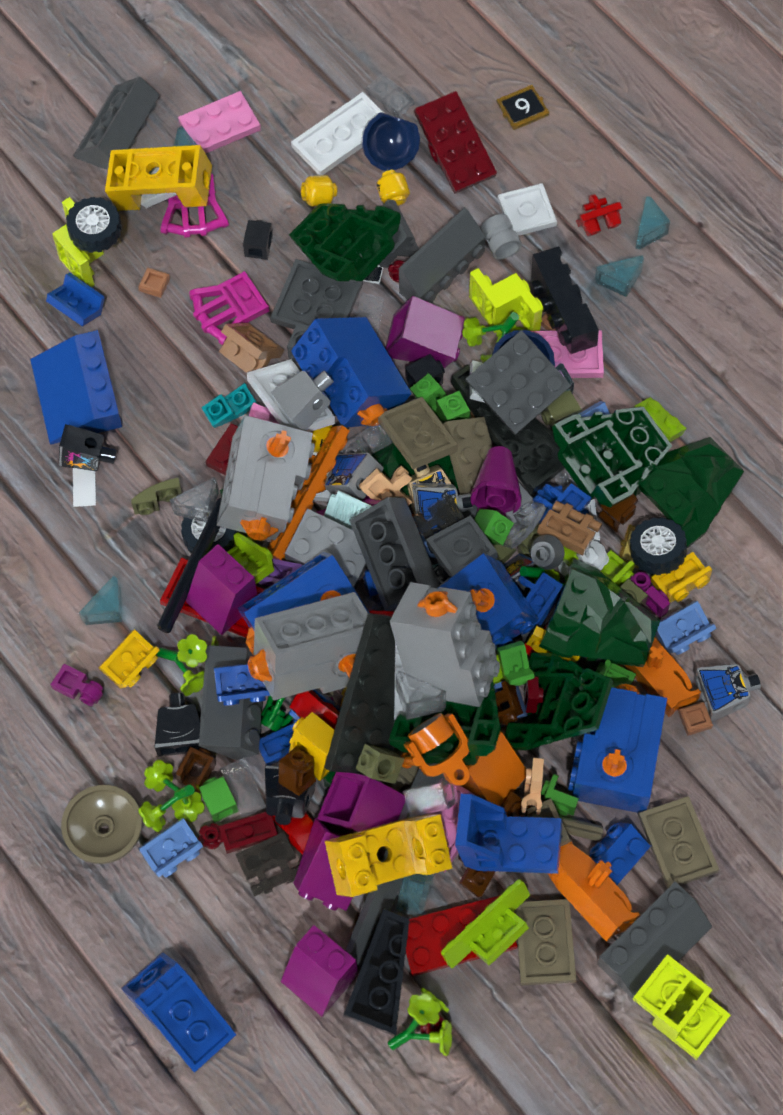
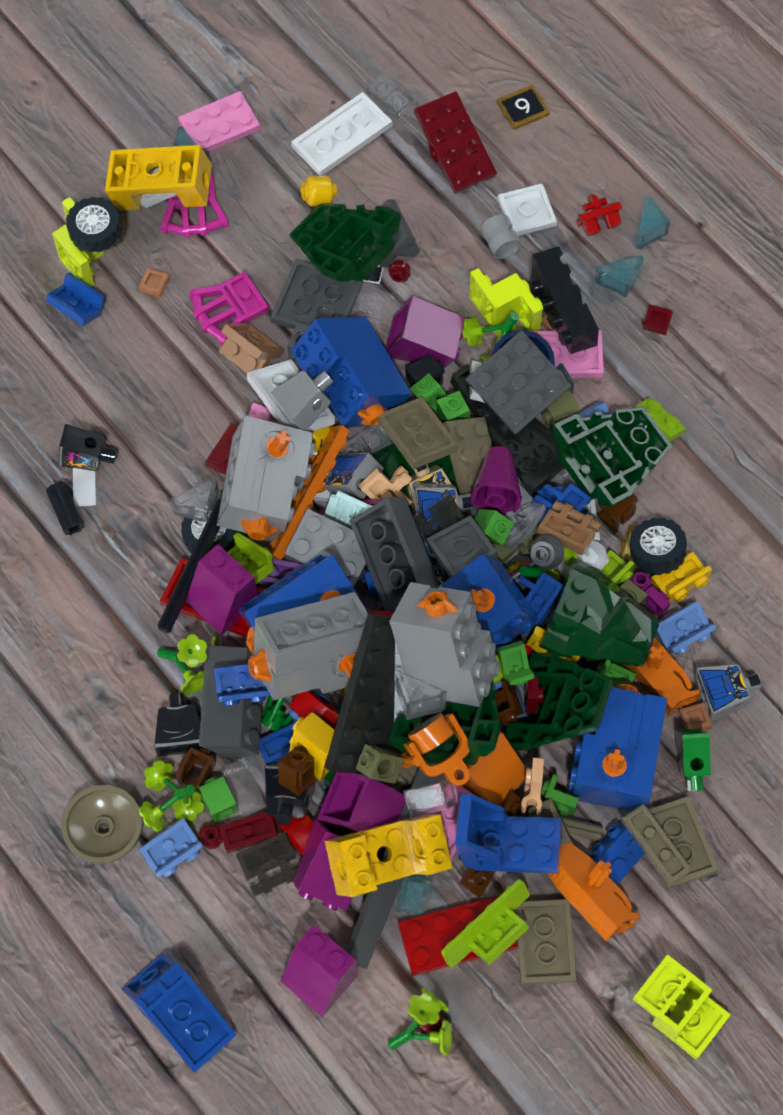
blue slope [30,330,122,445] -> none
magenta plate [50,664,104,707] -> none
dark grey slope [73,76,160,170] -> none
clear light blue slope [79,576,122,625] -> none
yellow bracket [98,629,160,689] -> none
olive slope [131,478,183,515] -> none
teal slope [201,383,259,428] -> none
black brick [243,220,273,260] -> none
black wedge [343,909,410,1036] -> none
dark blue cylinder [361,112,420,171] -> none
yellow head [376,170,410,206] -> none
dark grey slope [399,207,485,303] -> none
dark grey slope [597,881,712,999] -> none
dark green wedge [633,437,744,548] -> none
none -> black axle [46,482,84,535]
none -> dark tan tile [621,804,692,886]
none -> dark red plate [643,305,673,335]
none -> green torso [675,729,711,791]

